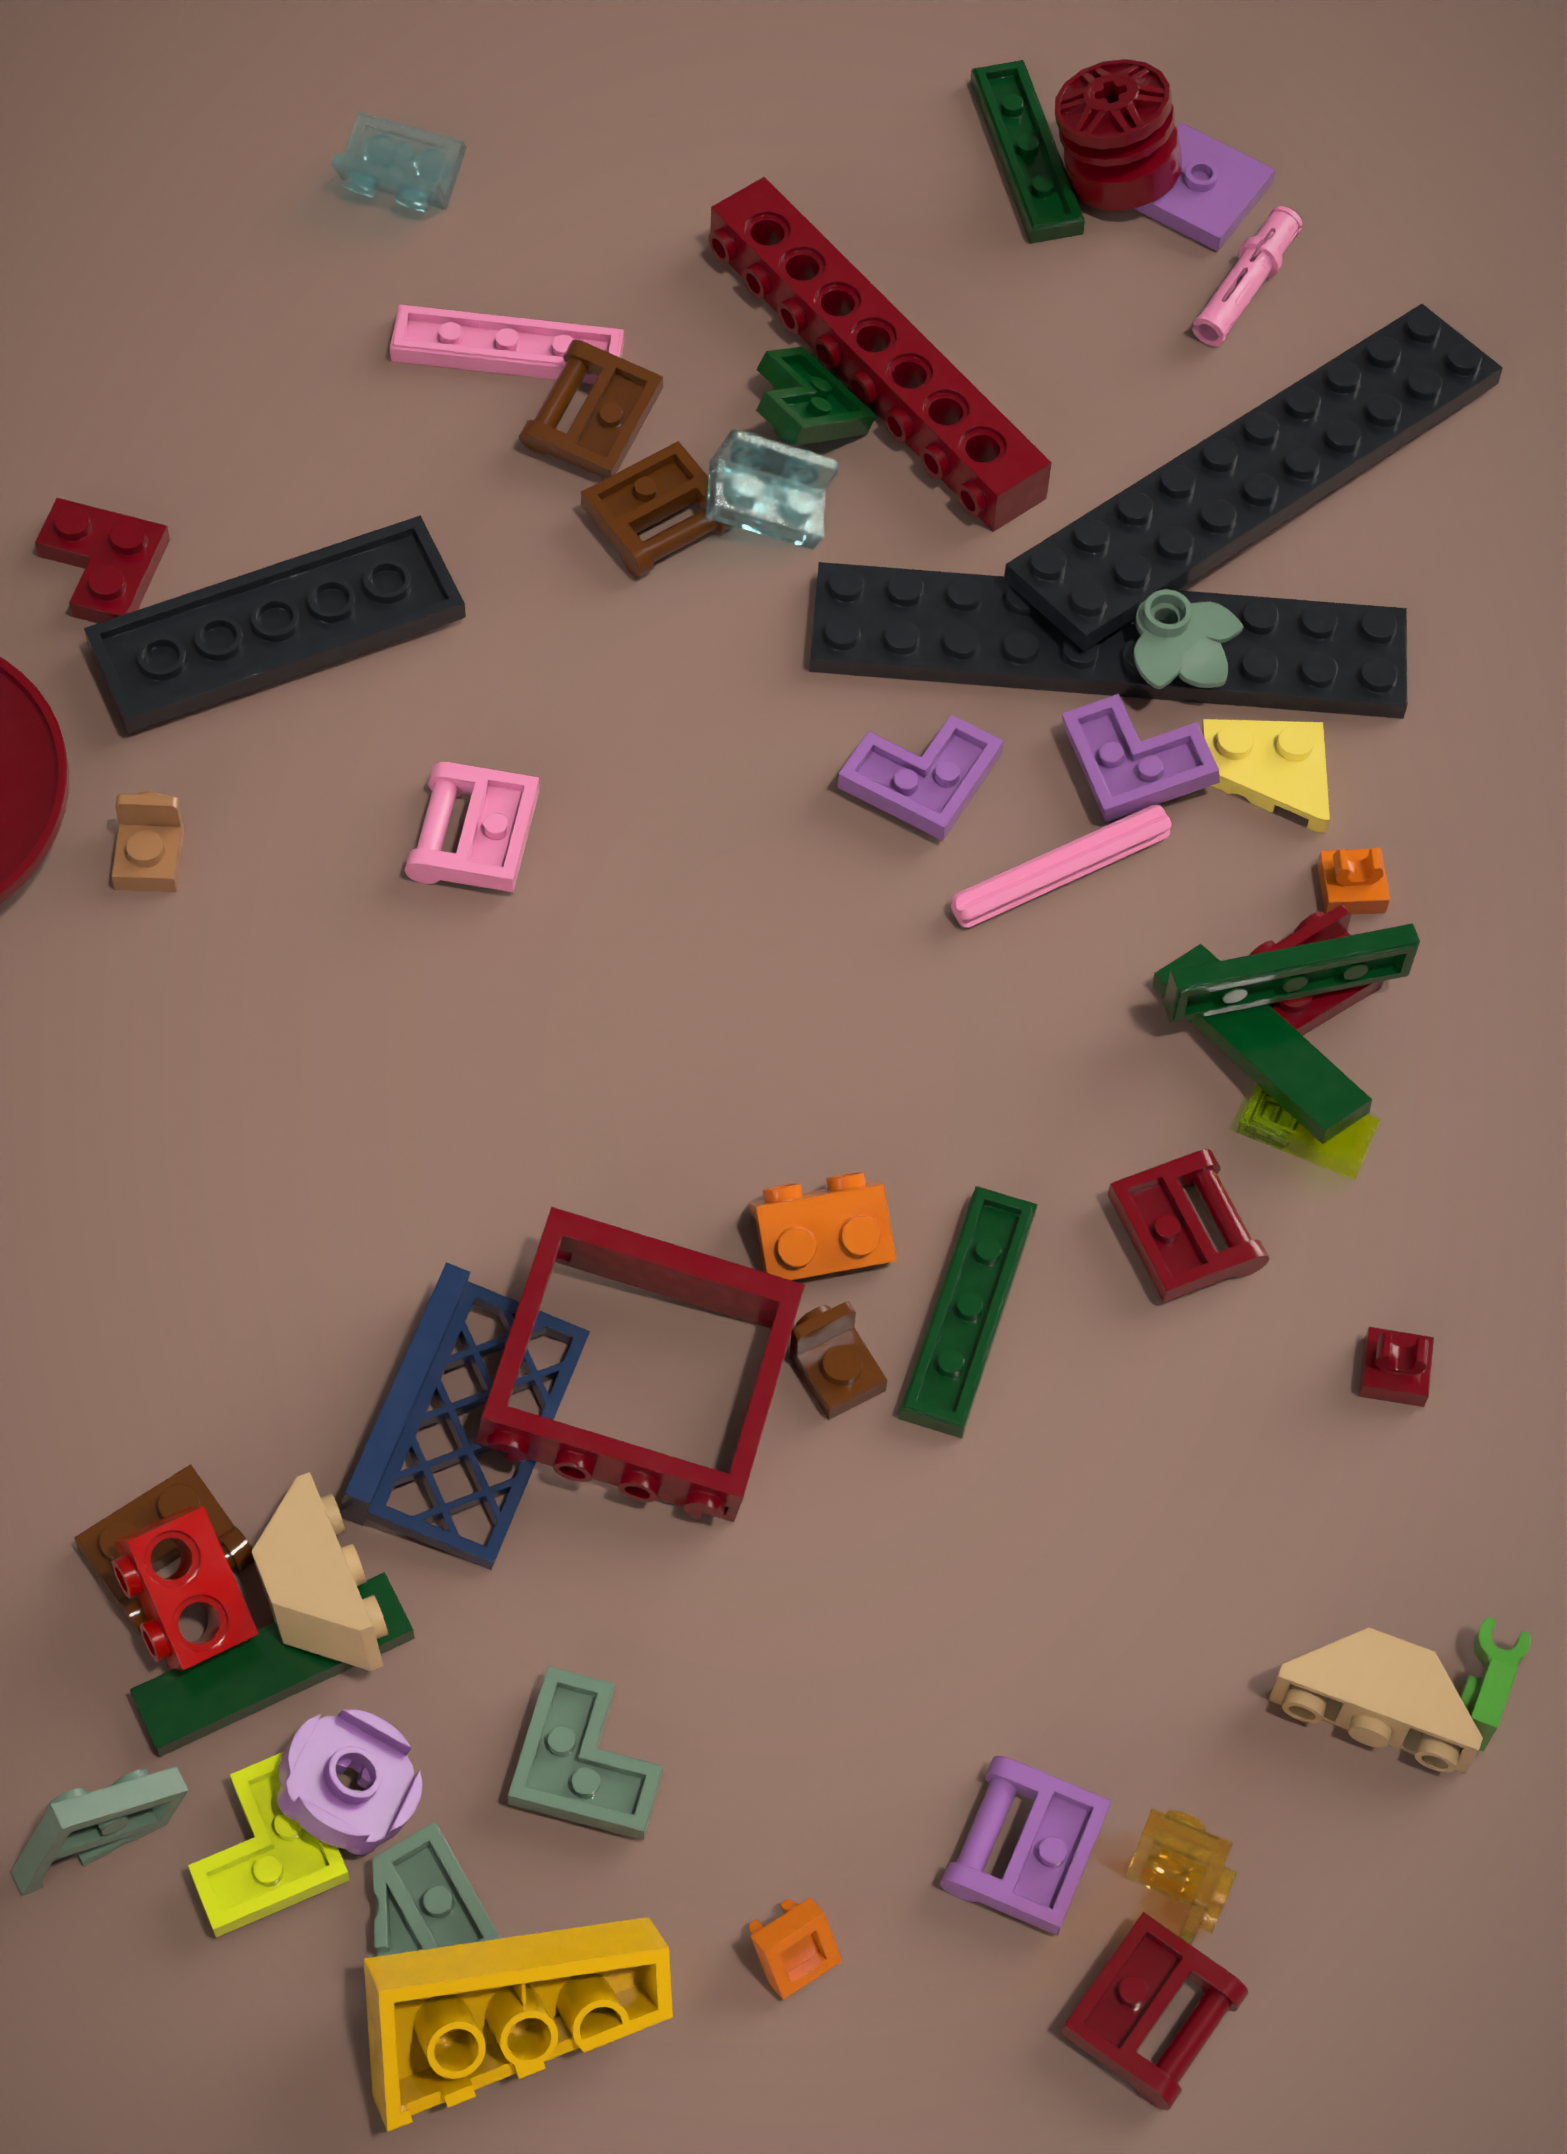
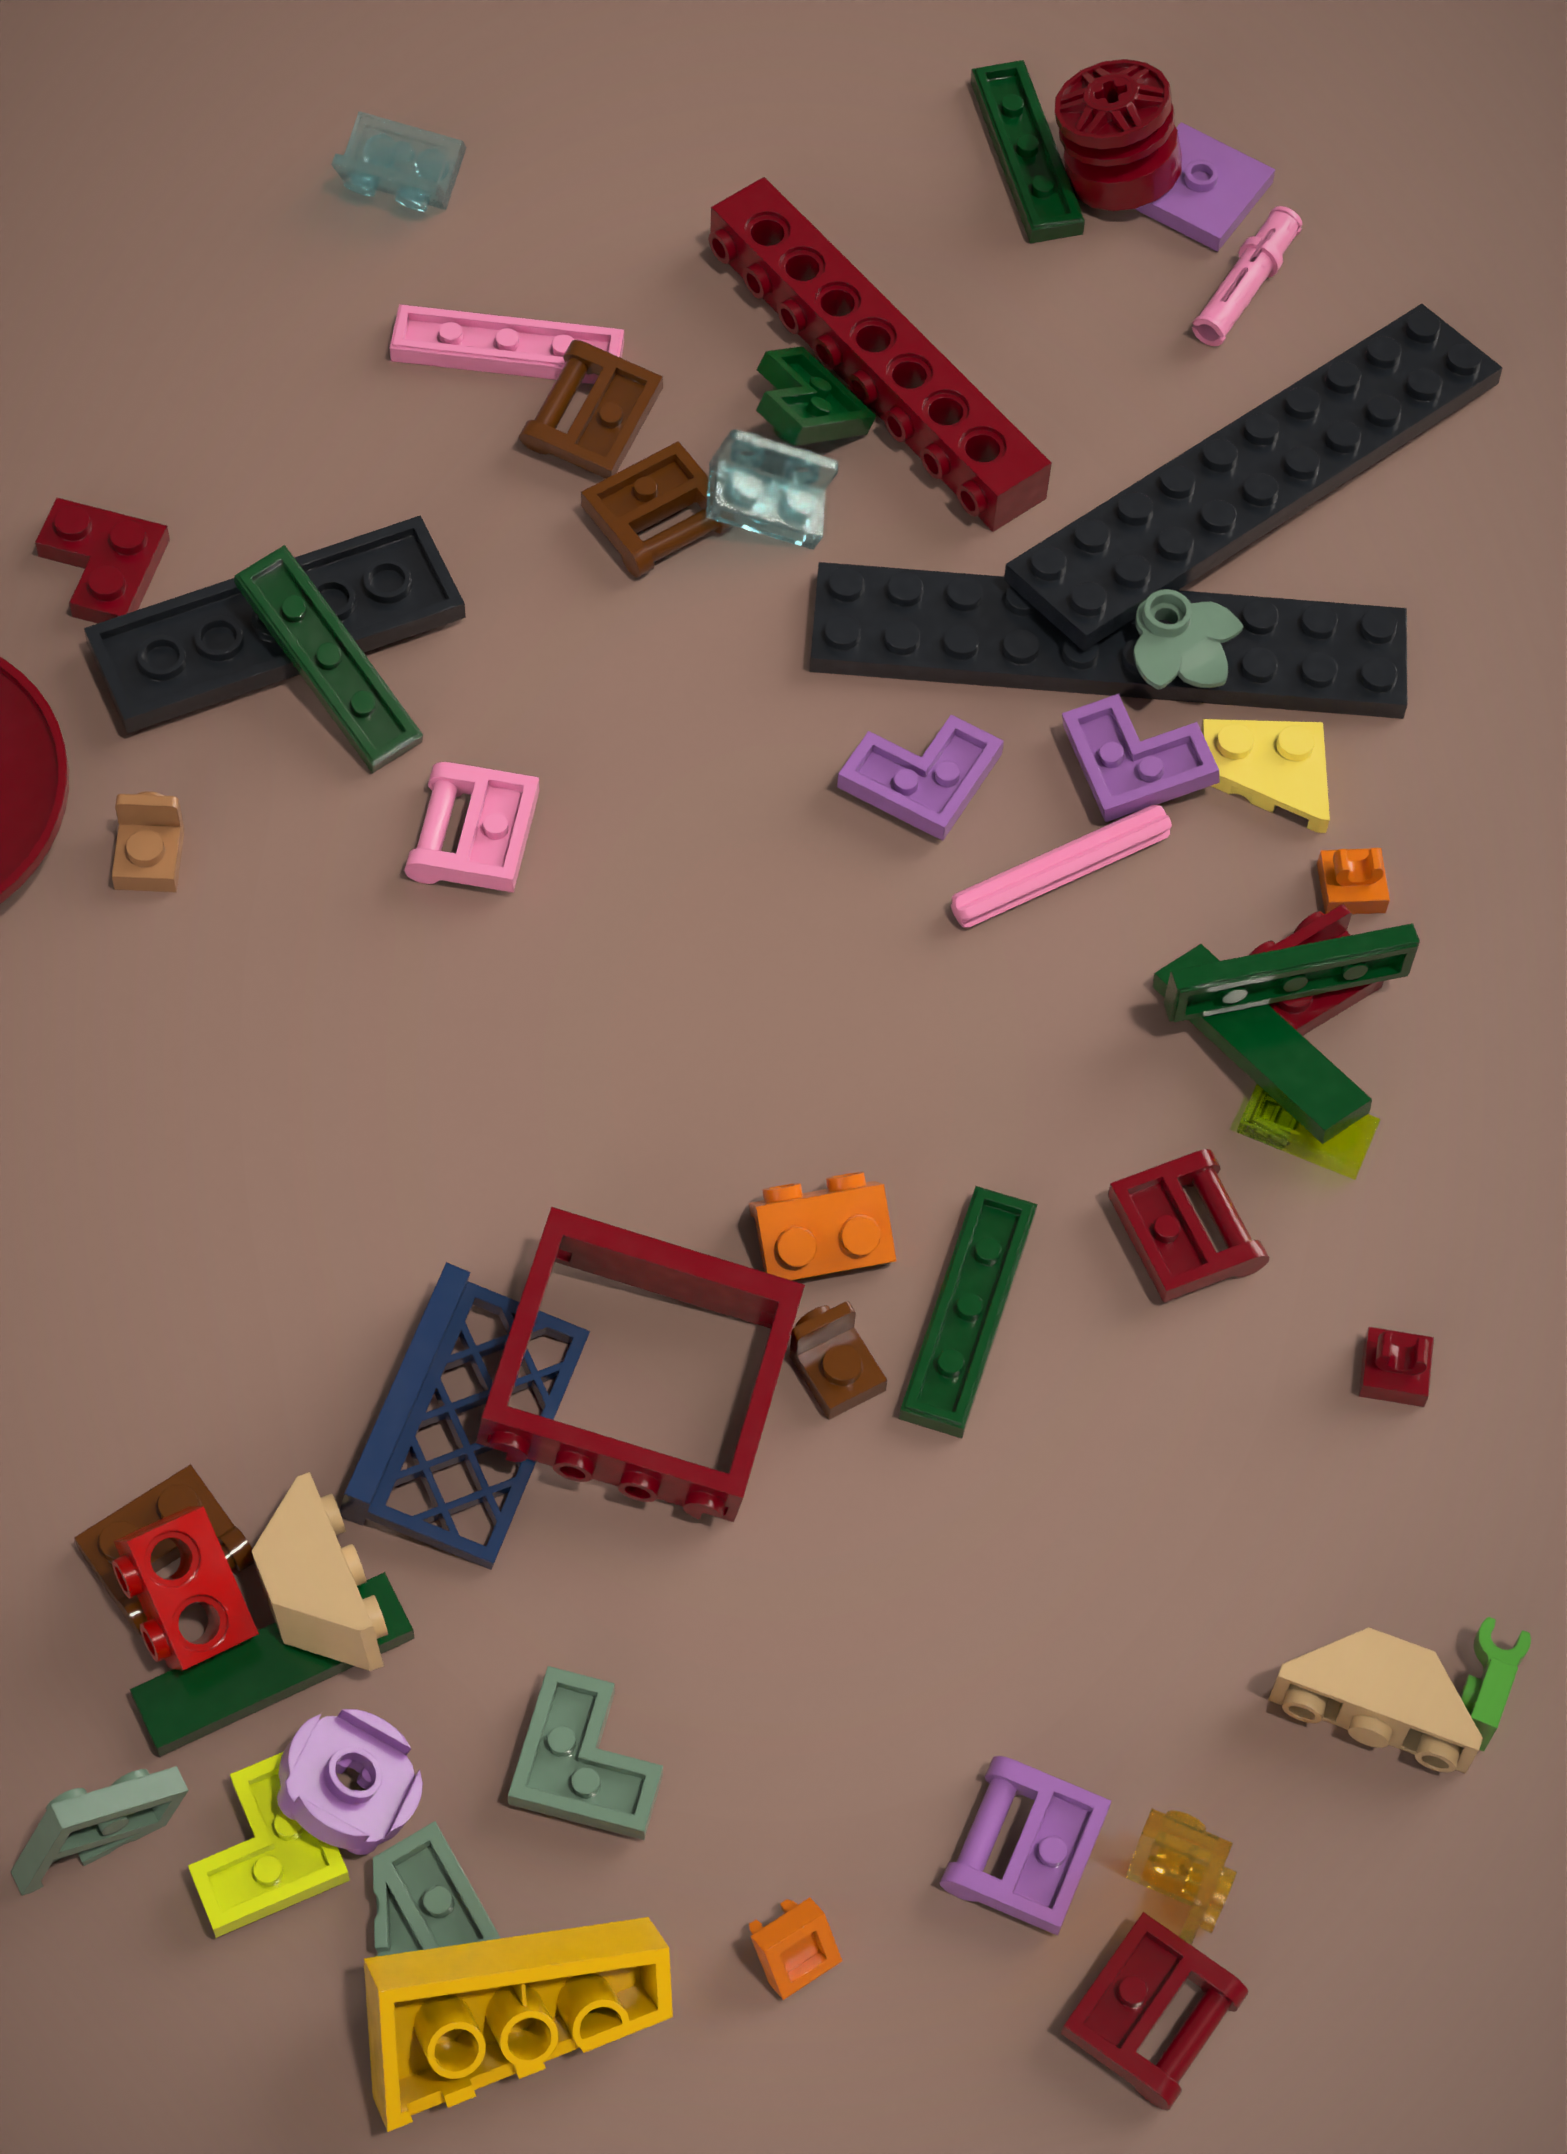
none -> dark green tile [234,545,423,774]

